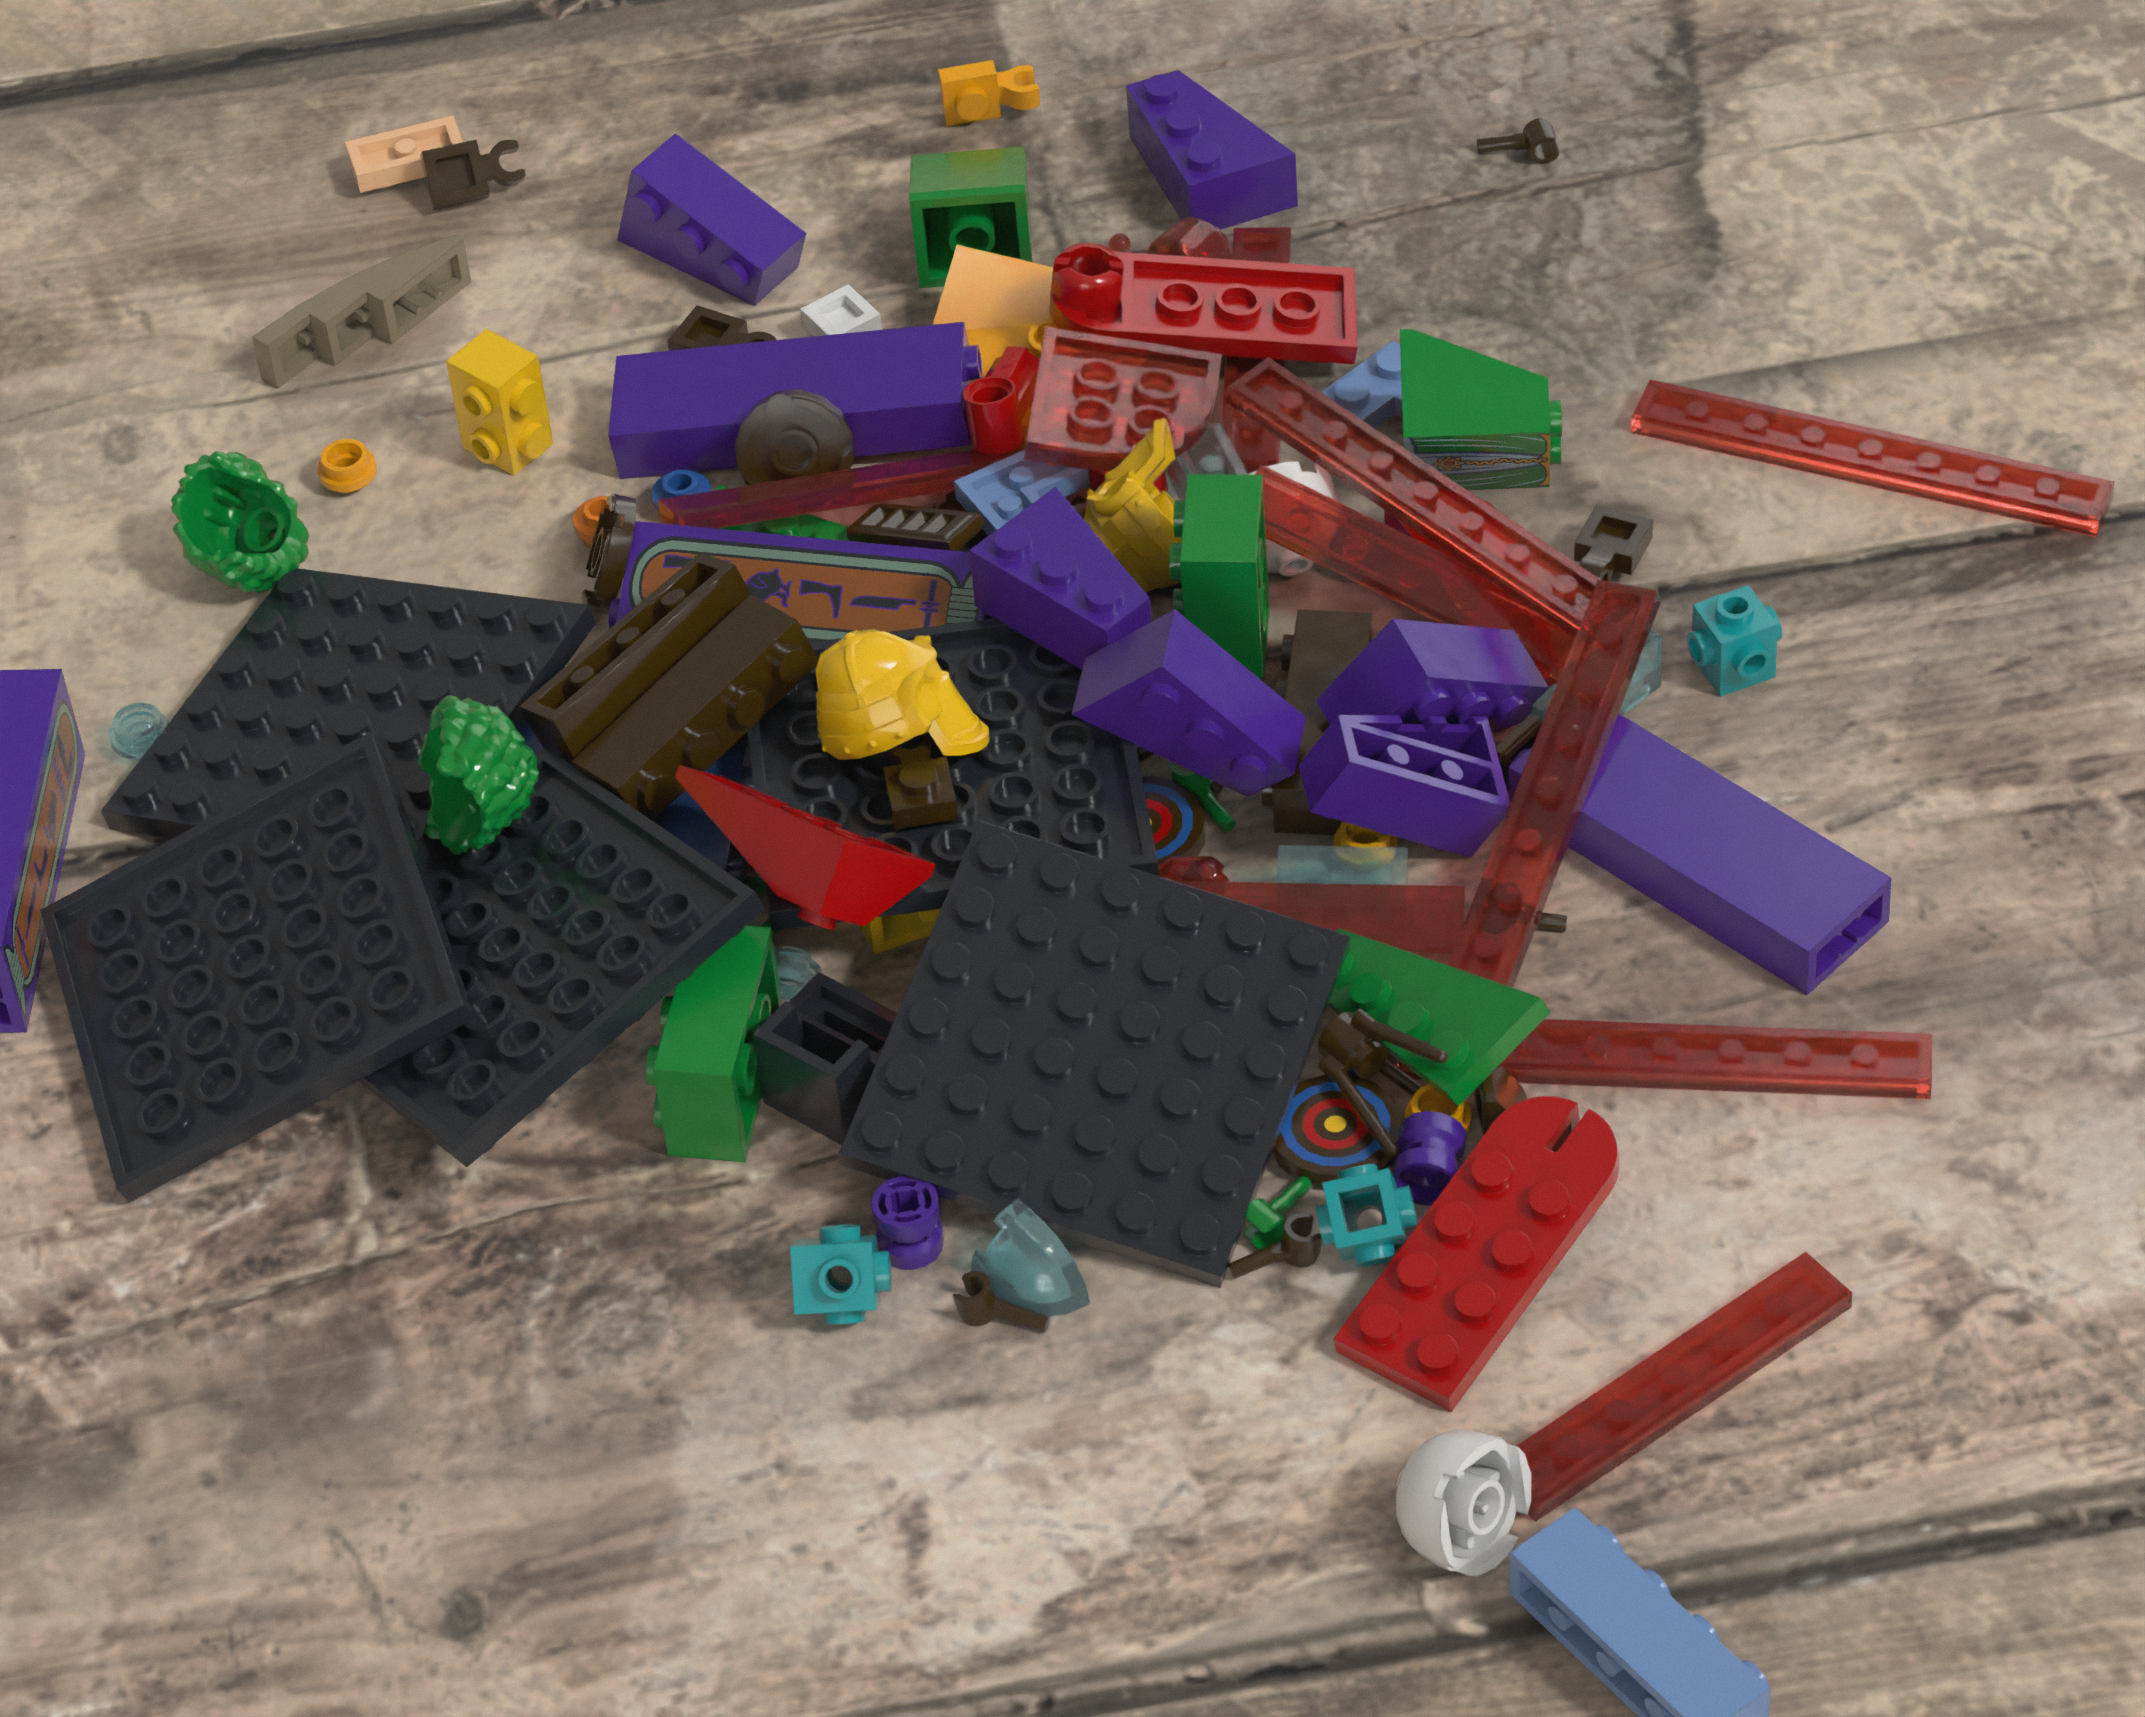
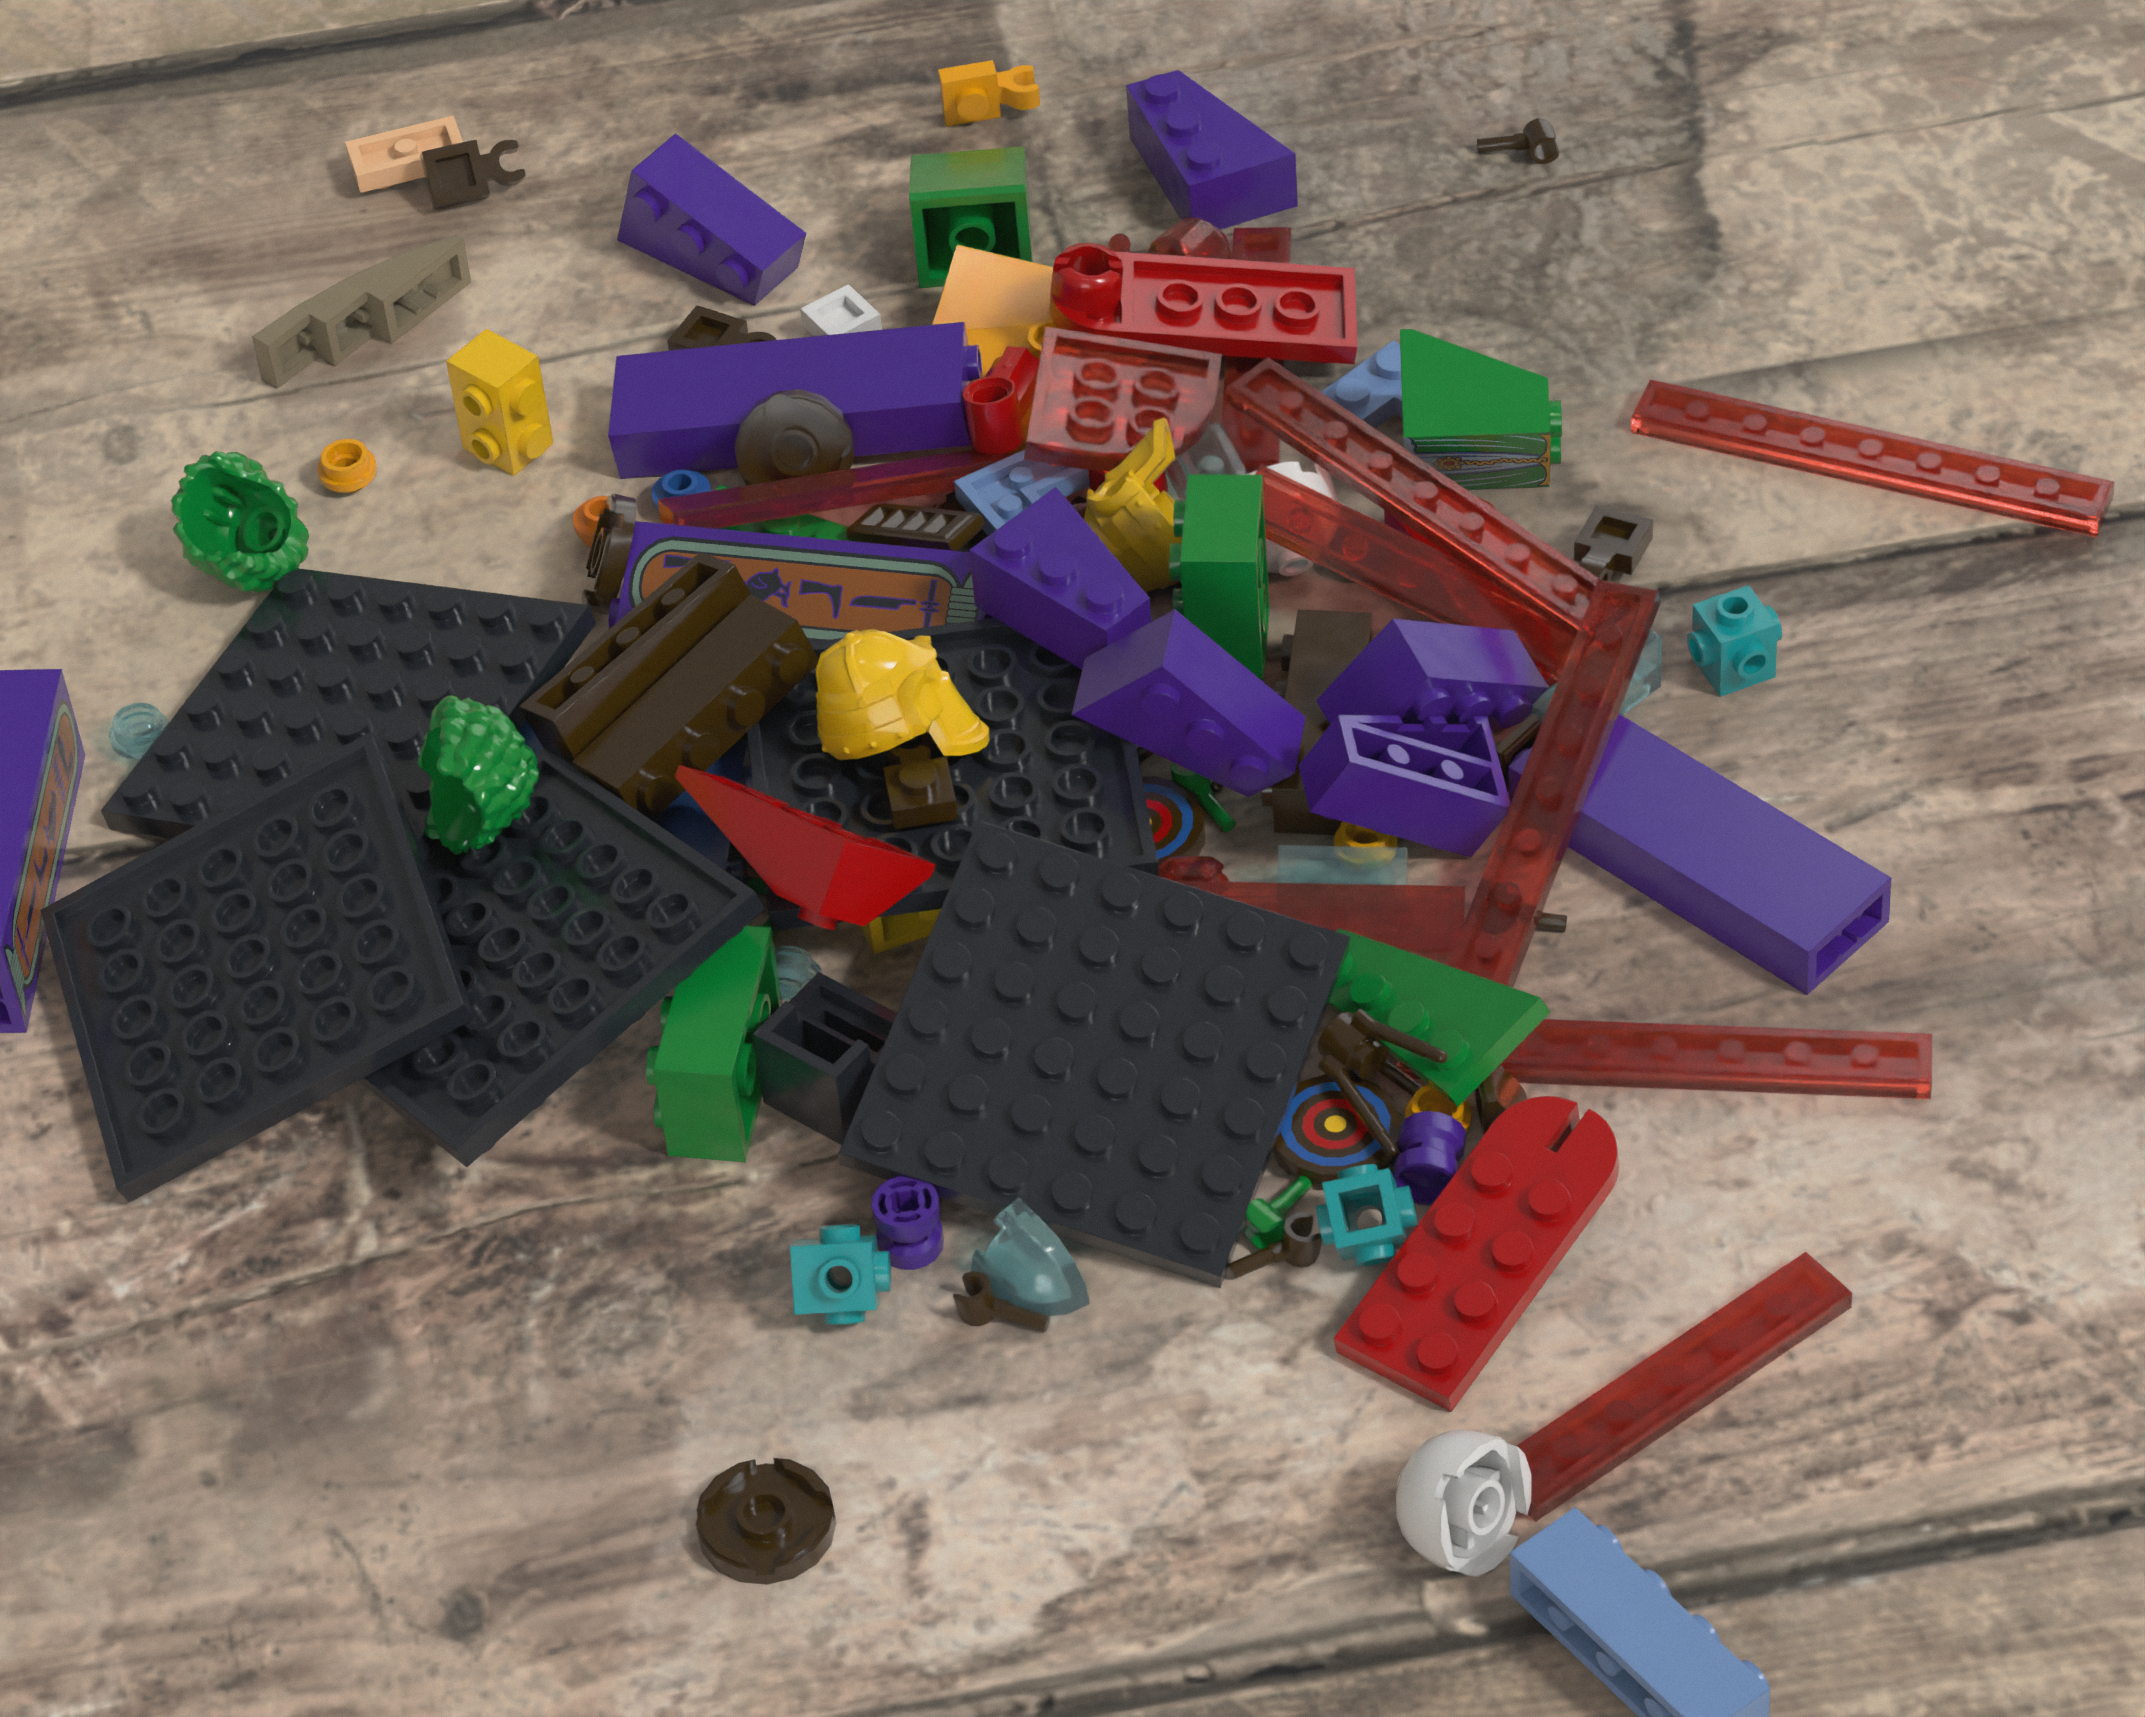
none -> dark brown tile [696,1458,837,1585]

